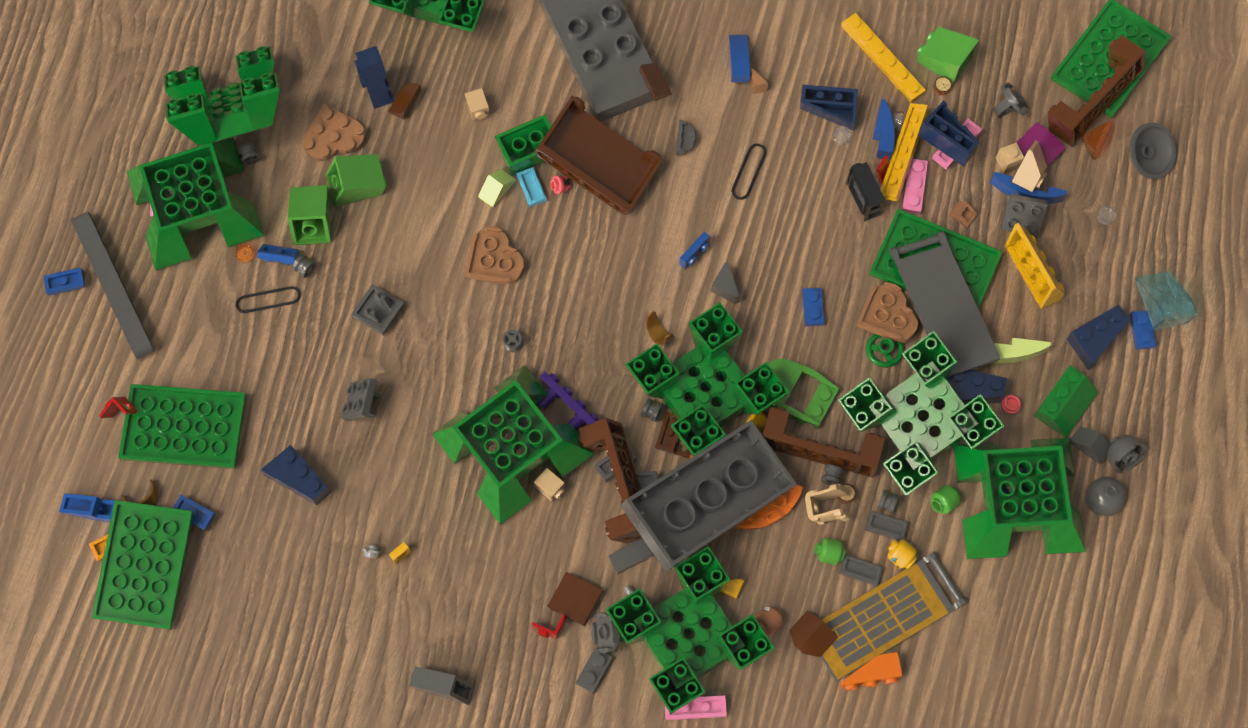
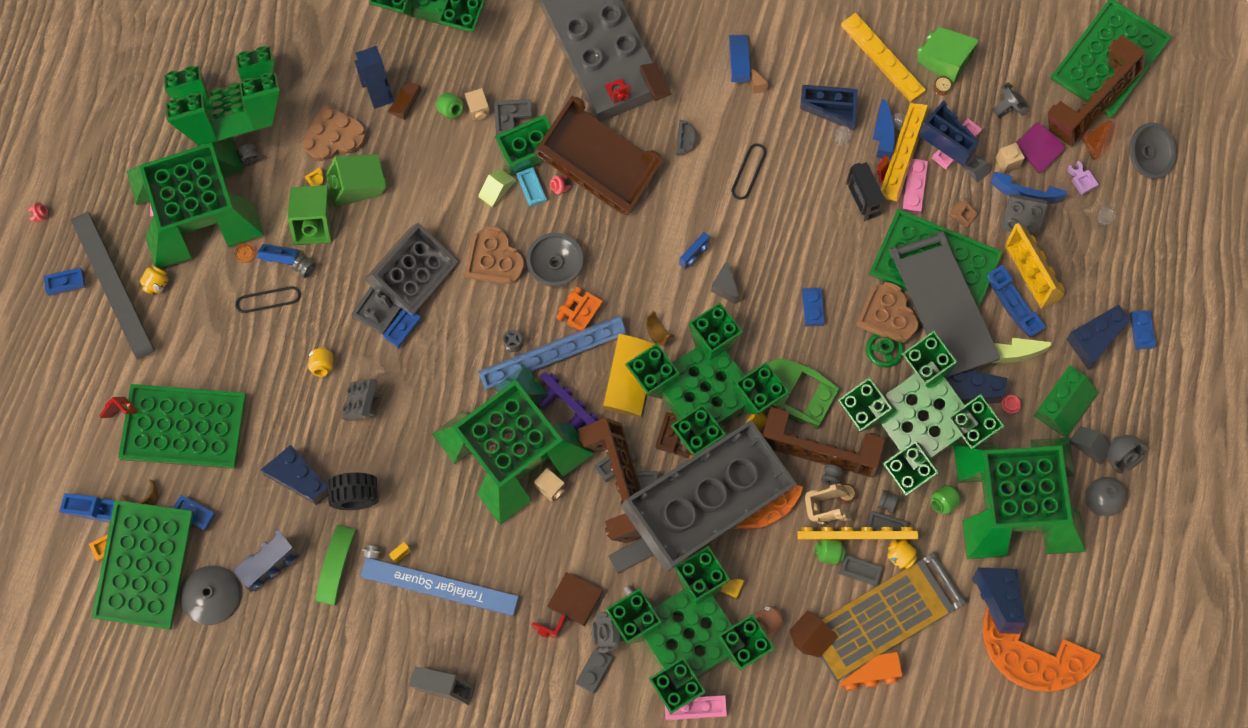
dark grey wheel [641,398,663,422] -> none
tan slope [1012,140,1047,192] -> none
clear light blue slope [1135,271,1198,330] -> none
none -> coral plate [28,202,48,222]
none -> yellow head [140,266,169,295]
none -> dark grey dish [180,566,240,625]
none -> wedge [233,529,299,592]
none -> yellow tile [305,167,324,186]
none -> yellow head [308,347,334,377]
none -> bright green slope [315,525,356,606]
none -> black tyre [327,472,378,510]
none -> medium blue tile [360,558,519,617]
none -> flat silver slope [364,223,458,315]
none -> blue plate [383,310,421,349]
none -> bright green head [436,92,463,119]
none -> medium blue tile [478,315,627,390]
none -> dark grey plate [494,99,532,135]
none -> dark grey dish [526,233,583,287]
none -> orange plate [556,287,603,331]
none -> yellow slope [603,334,655,417]
none -> red bracket [605,79,631,104]
none -> yellow plate [797,527,918,539]
none -> dark grey slope [962,155,990,182]
none -> dark blue wedge [972,567,1026,634]
none -> orange plate [982,606,1101,692]
none -> blue slope [987,264,1046,338]
none -> lavender plate [1067,161,1099,196]

